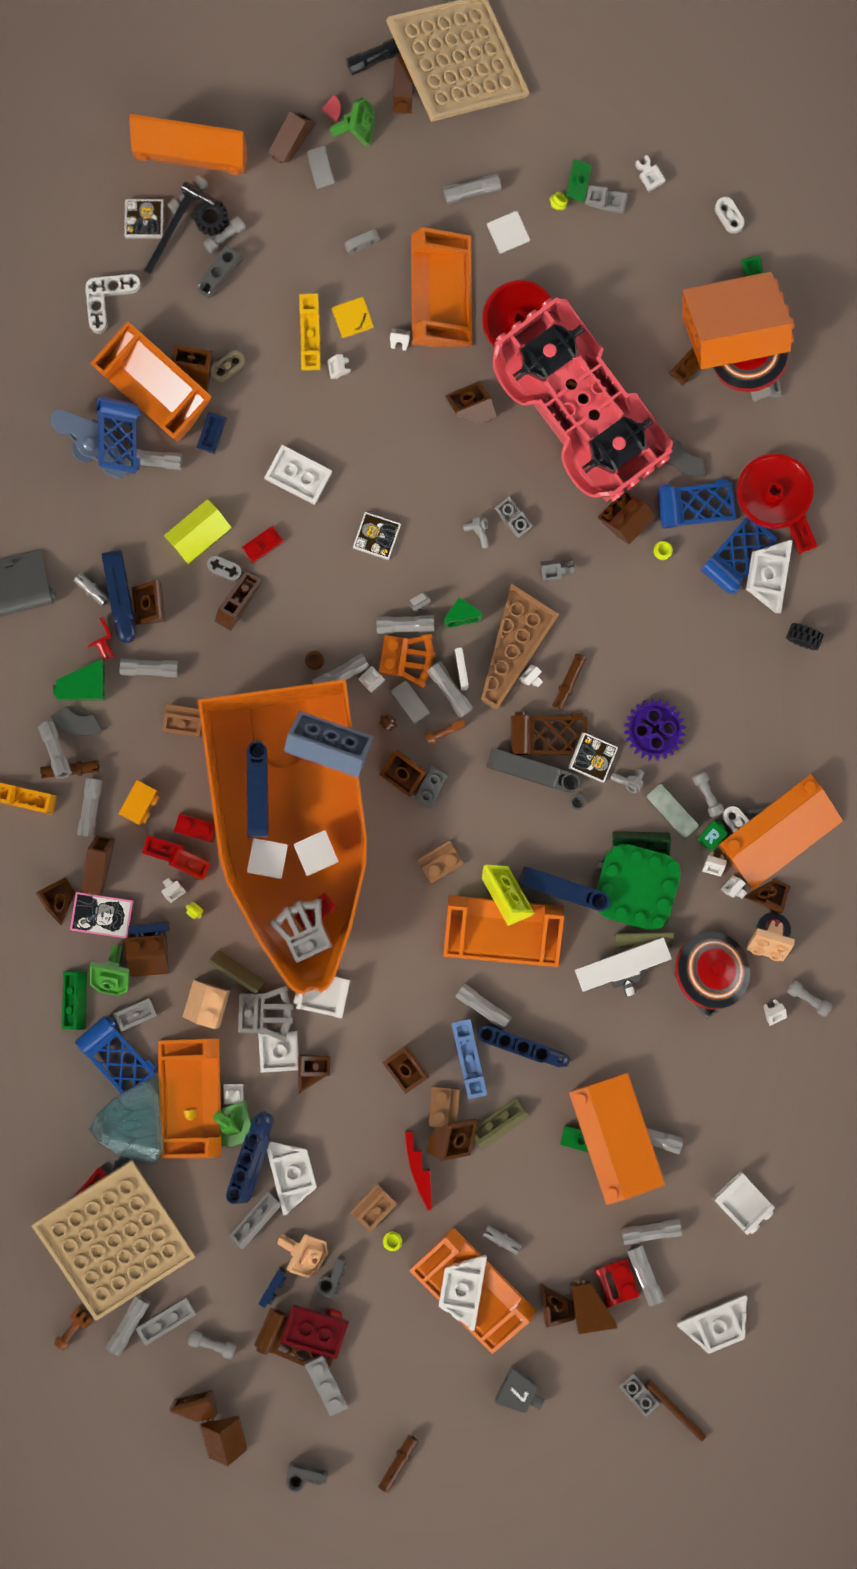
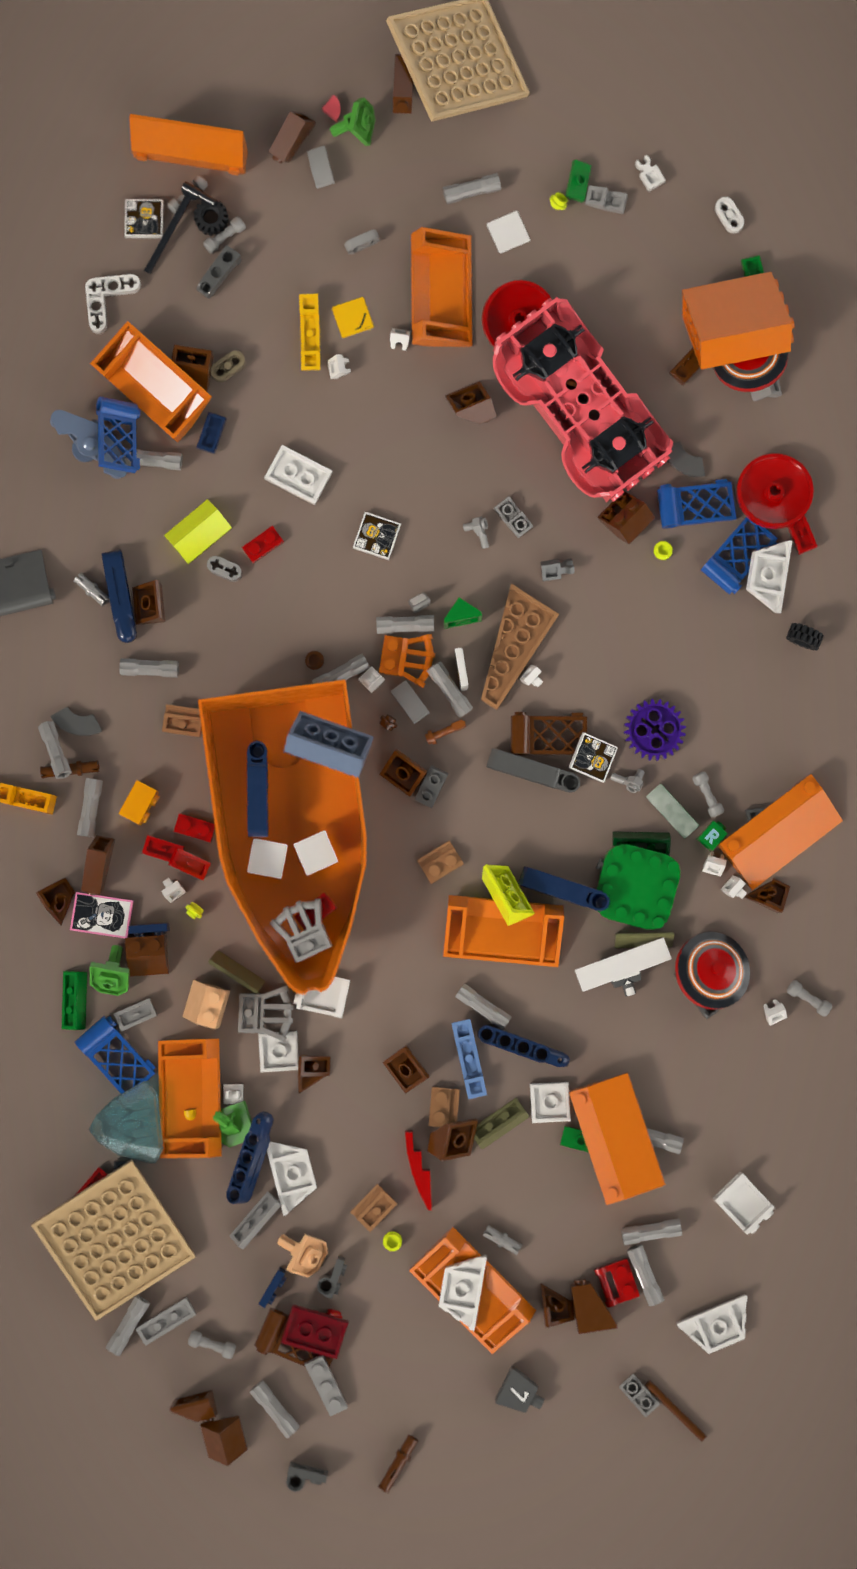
green slope [53,660,105,701] -> none
dark orange hinge [54,1306,93,1351] -> none
red bracket [87,617,115,662] -> none
reddish brown slope [215,571,262,631] -> none
black axle [346,38,401,75] -> none
reddish brown pin [552,654,586,710] -> none
dark grey hinge [570,794,586,810] -> none
white plate [722,806,749,833] -> none
light nougat plate [746,912,795,961] -> none
none -> light grey axle [250,1380,300,1438]
none -> white tile [530,1082,571,1123]

